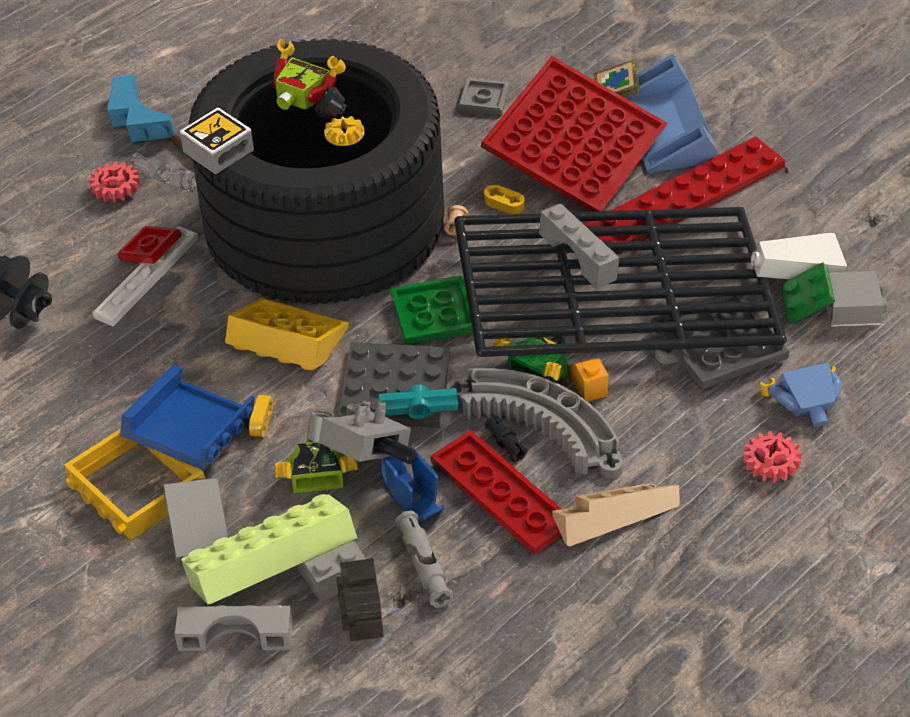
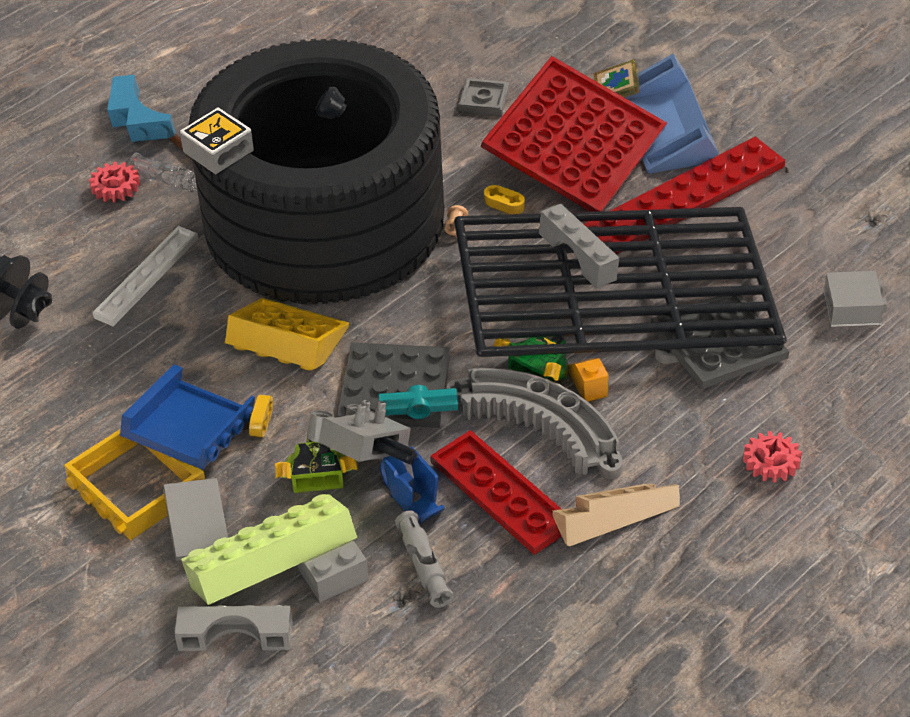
red tile [117,226,182,264] -> none
torso [273,39,346,110] -> none
yellow gear [324,116,364,146] -> none
clear smoke brick [336,558,384,641] -> none
green plate [390,275,473,345] -> none
black pin [485,416,528,461] -> none
white slope [751,233,847,279] -> none
medium blue torso [760,362,842,427] -> none
green plate [781,262,835,324] -> none

